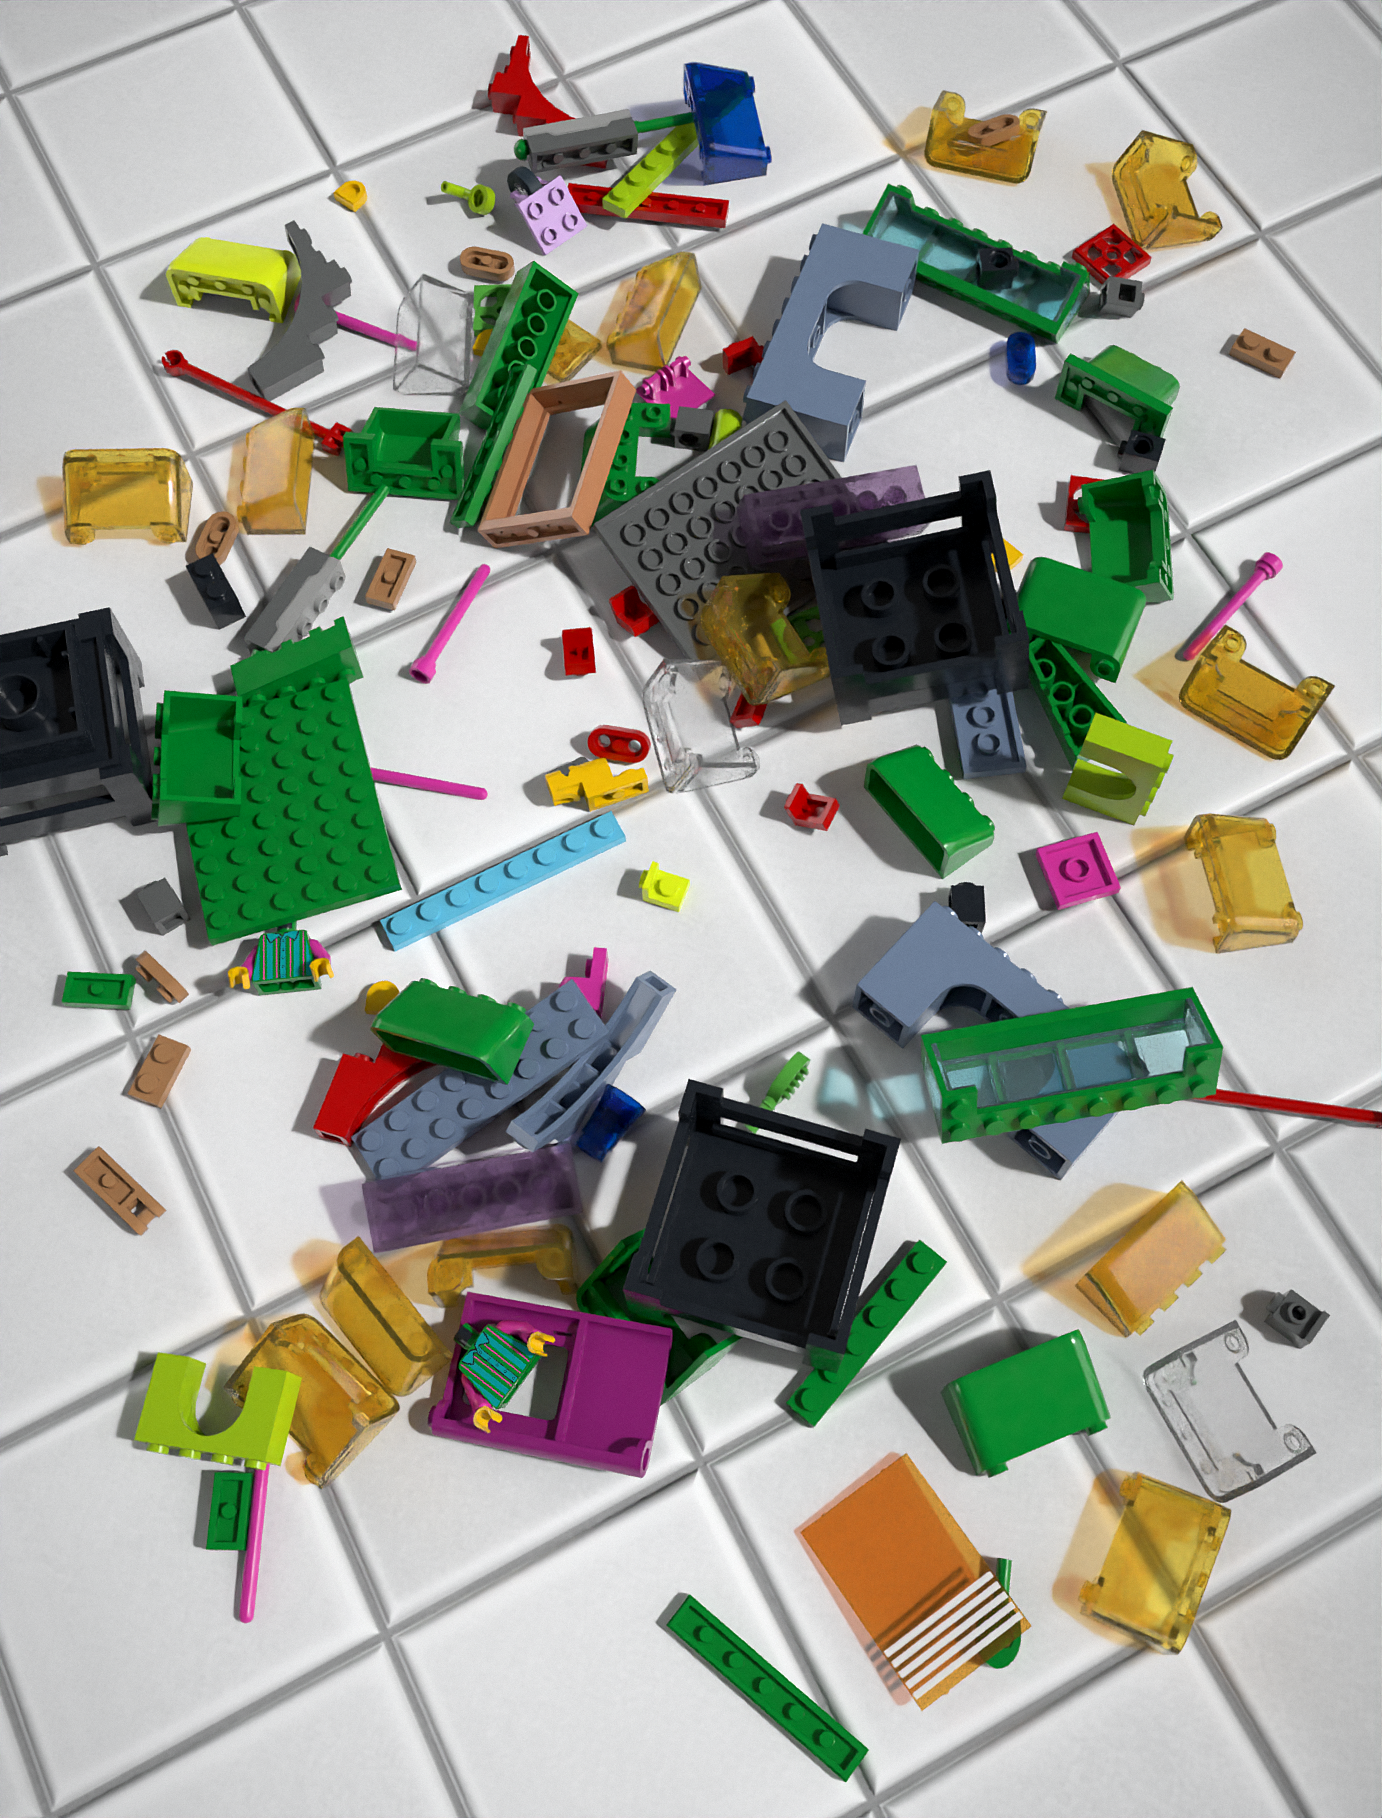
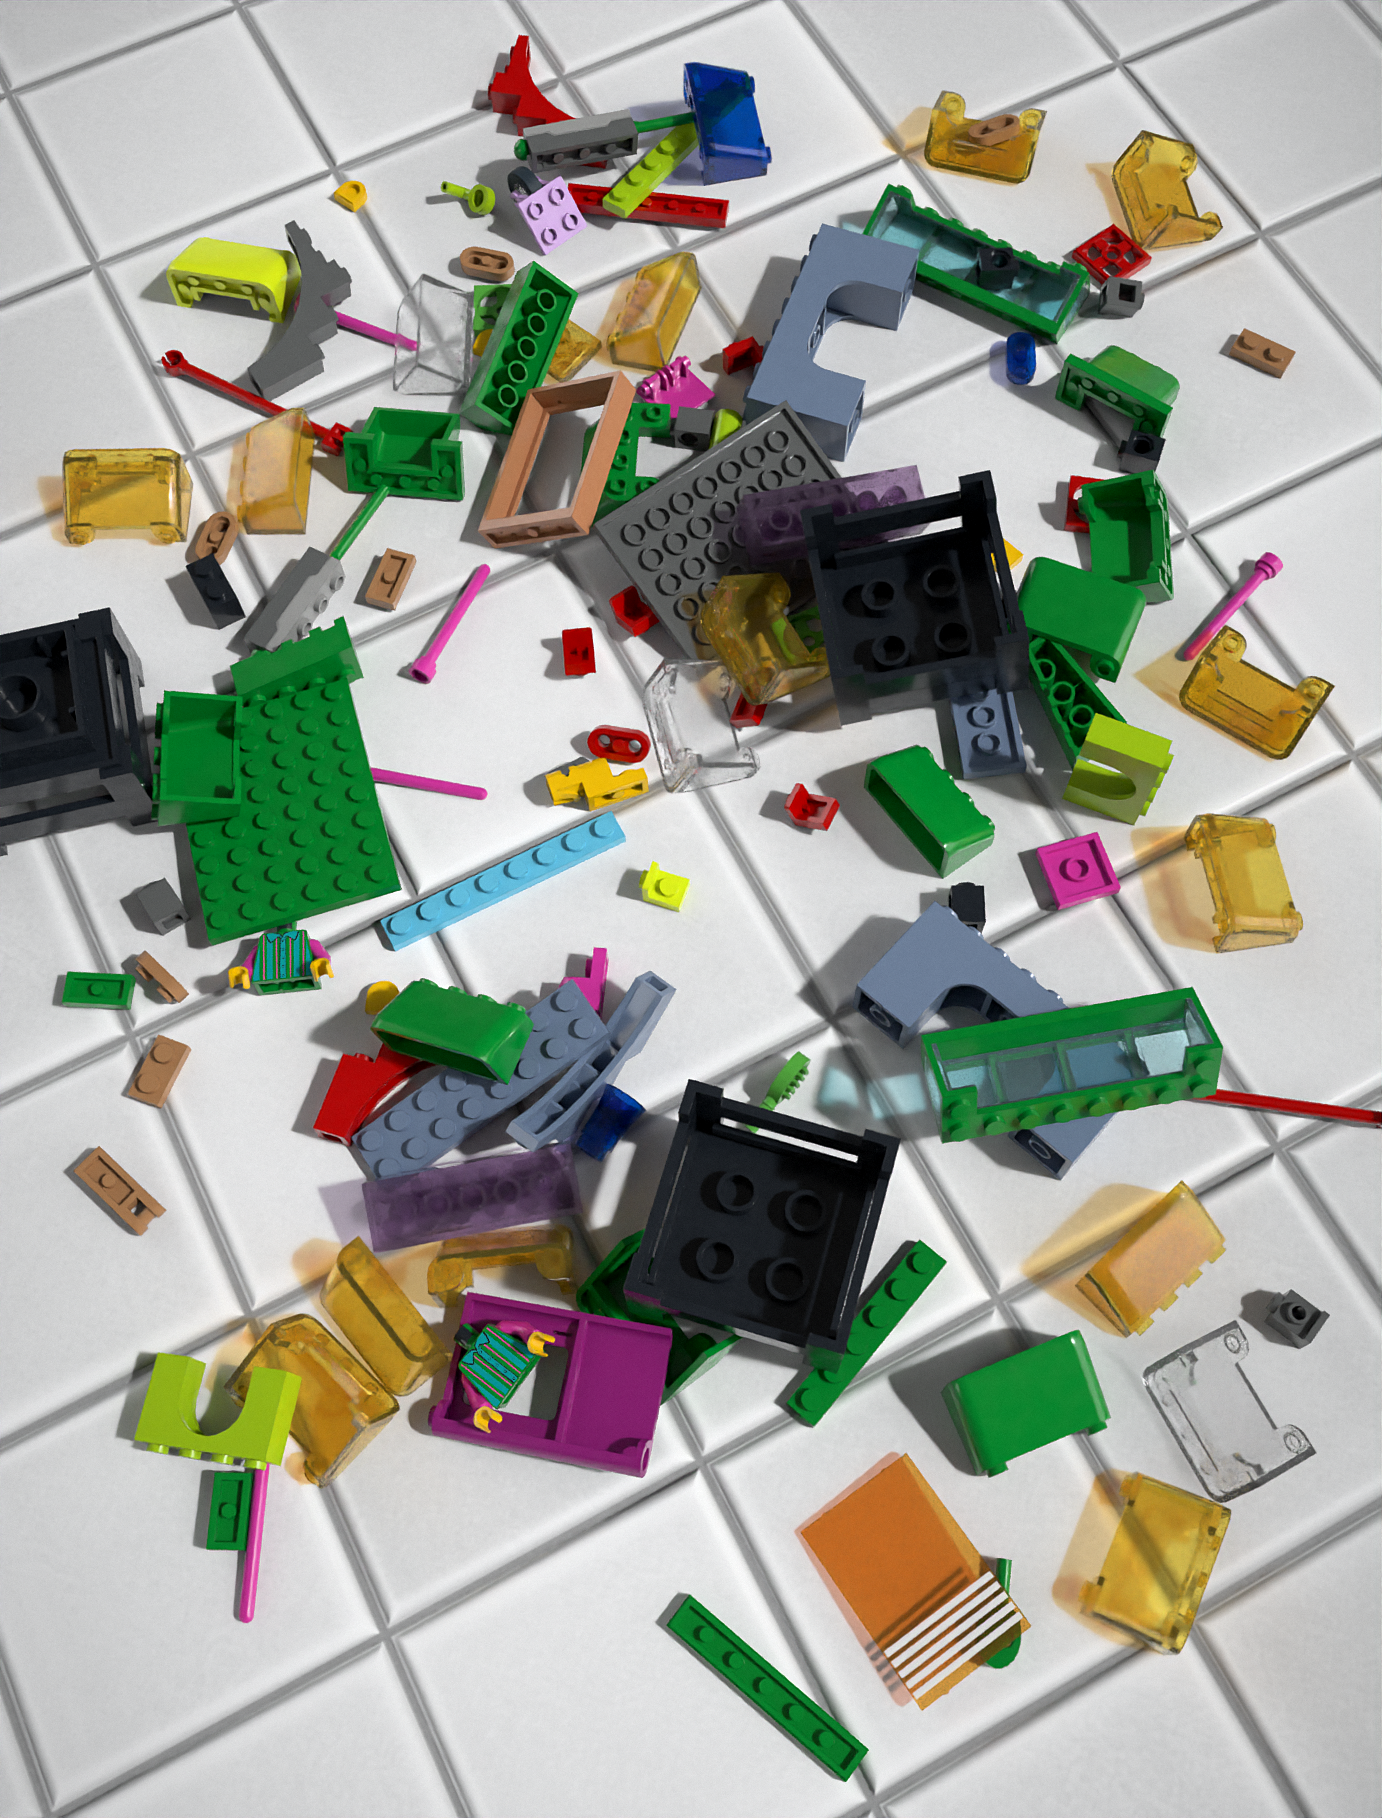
green plate [449,364,537,528] -> none

